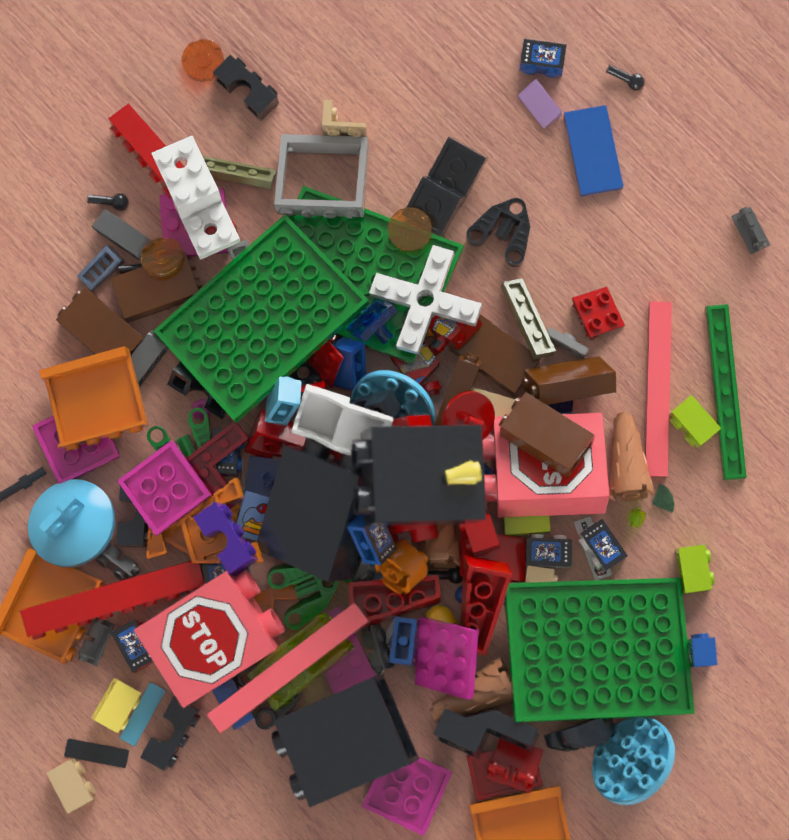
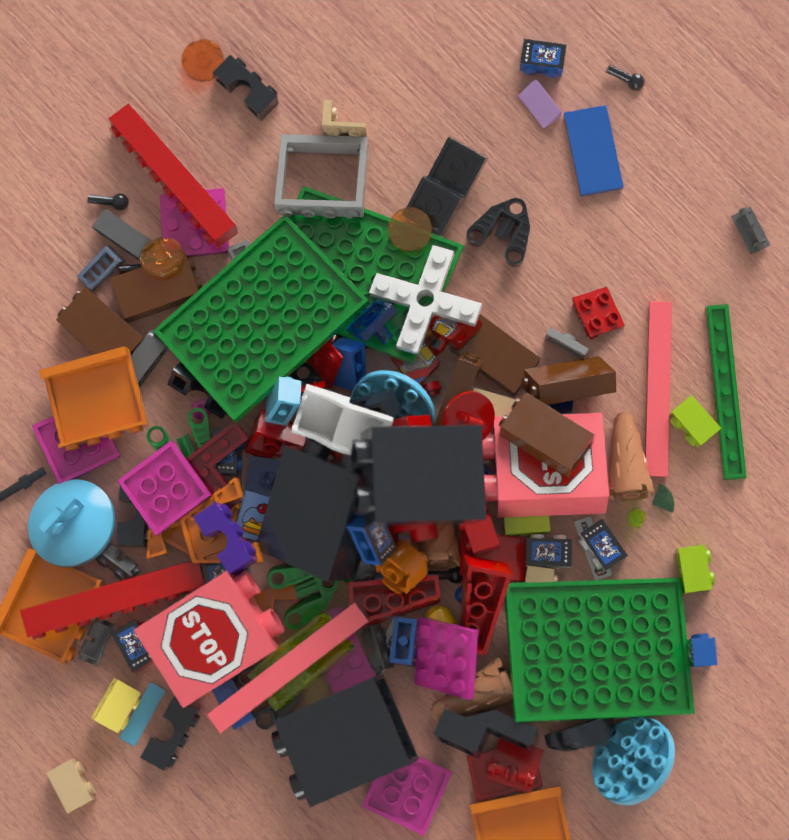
black sticker [64,739,129,768] -> none
white bracket [152,136,241,260] -> none
olive plate [202,156,276,189] -> none
light yellow cone [445,461,482,485] -> none
plate [501,279,556,359] -> none

